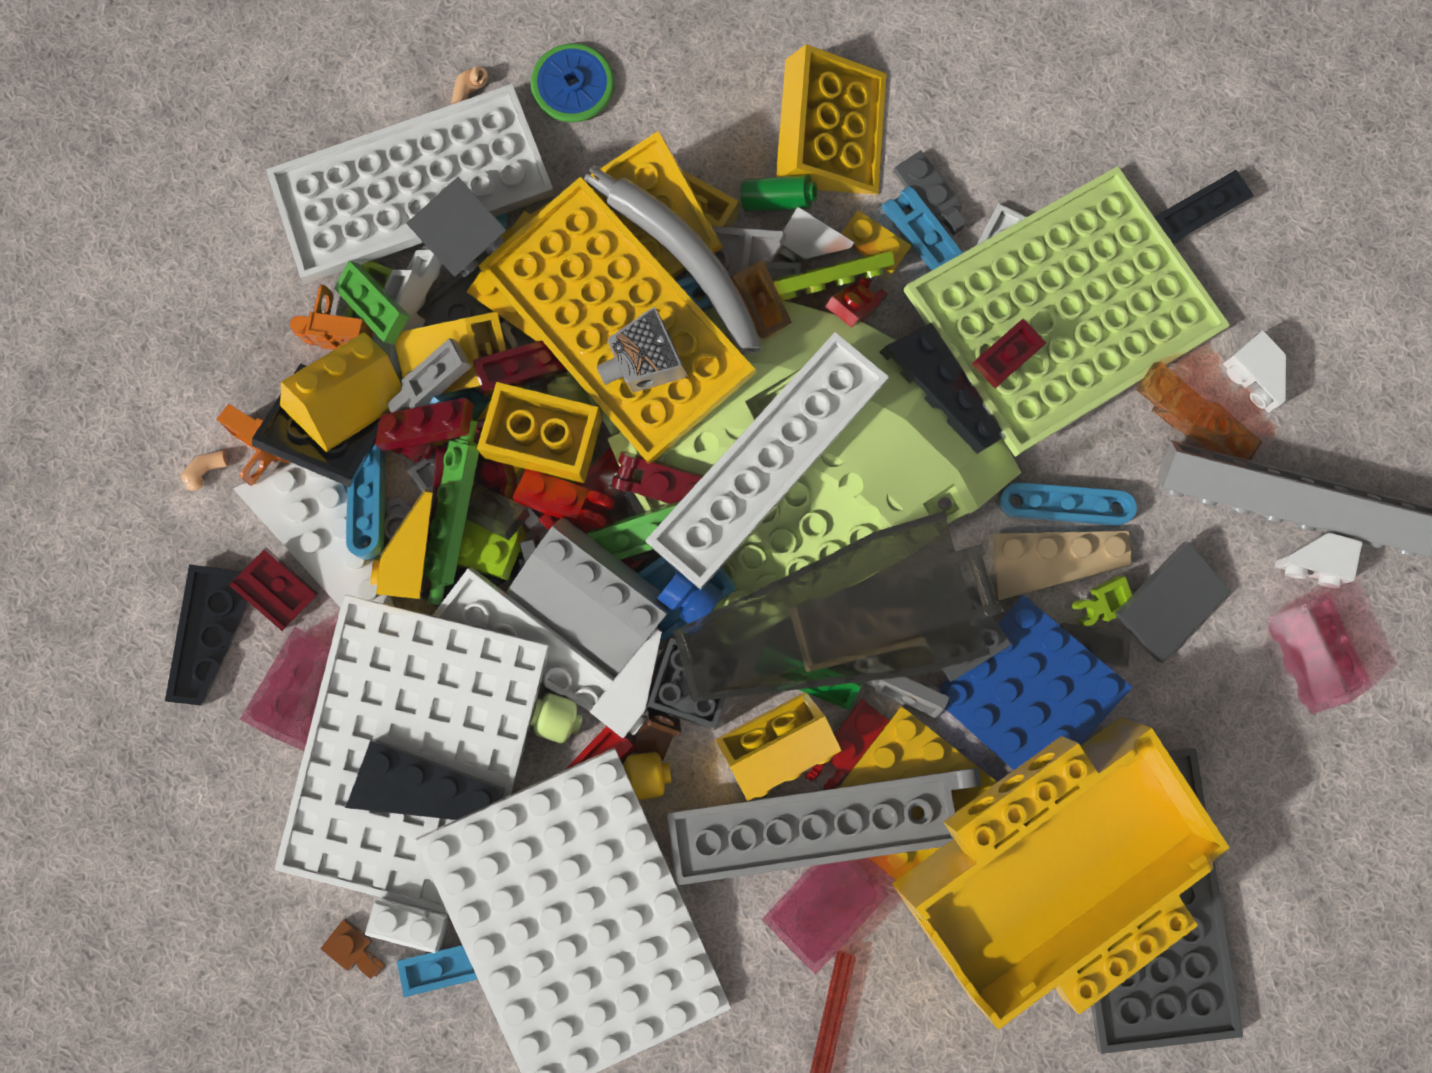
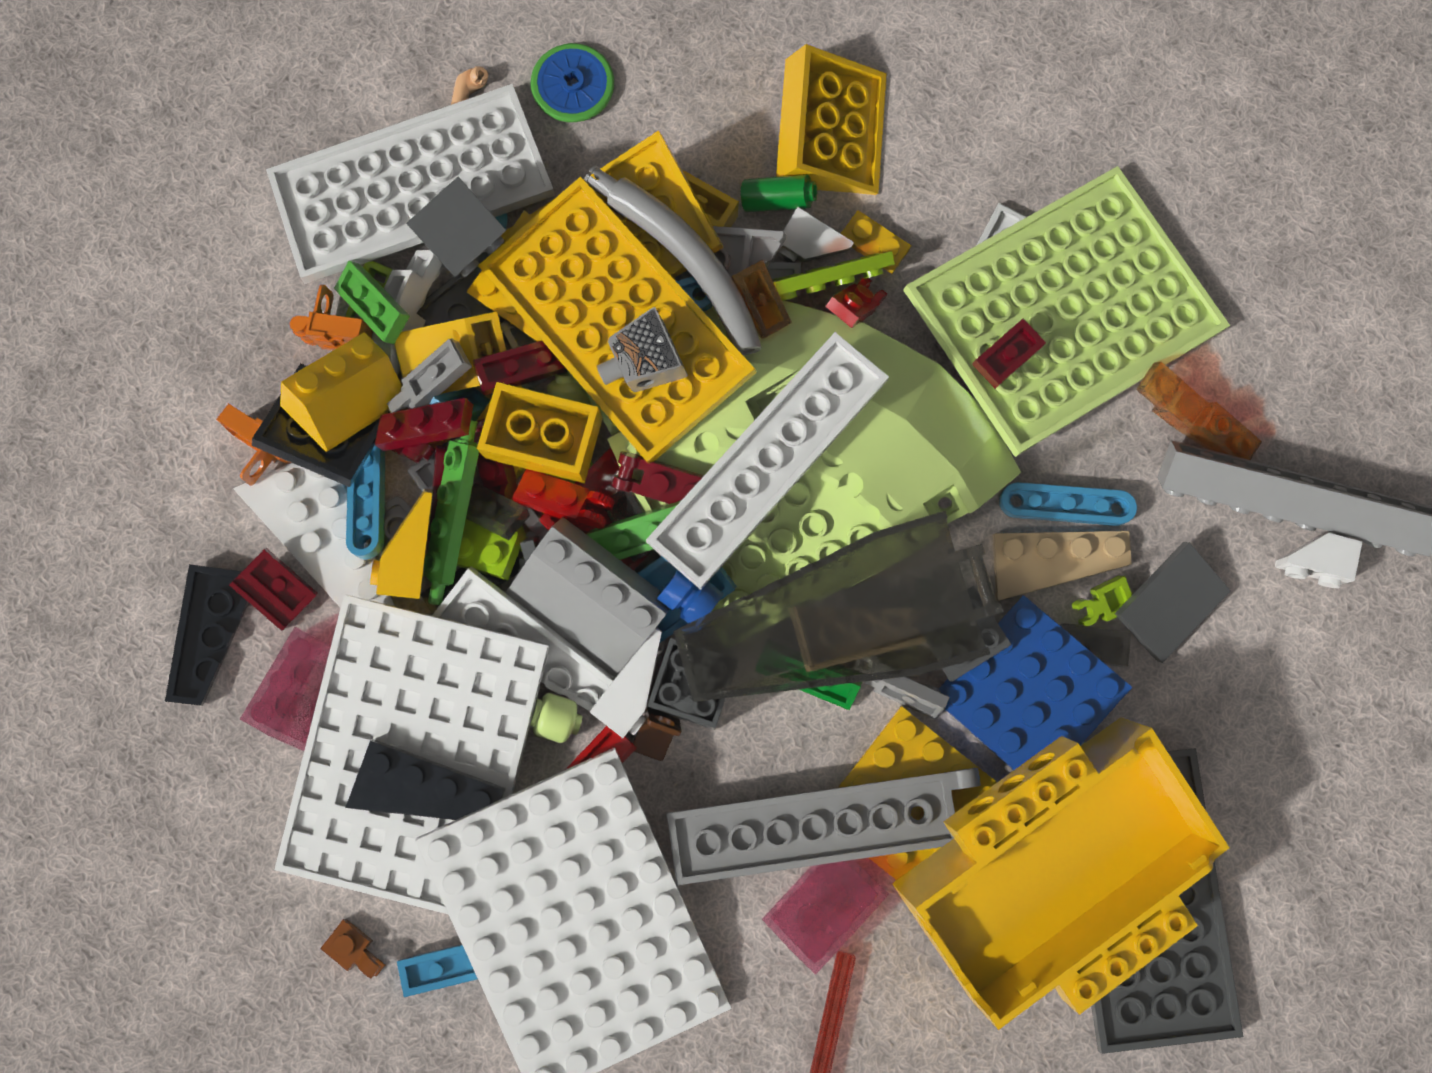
light nougat arm [181,450,229,491] -> none
white brick [365,897,450,953] -> none
yellow head [623,752,671,800] -> none
yellow slope [715,692,841,801] -> none
red hinge [805,699,889,790] -> none
black wing [879,323,1005,454] -> none
dark azure plate [882,186,963,271] -> none
dark grey hinge [893,150,967,236] -> none
black plate [1154,170,1254,245] -> none
white slope [1223,330,1286,413] -> none
clear pink slope [1267,592,1372,714] -> none

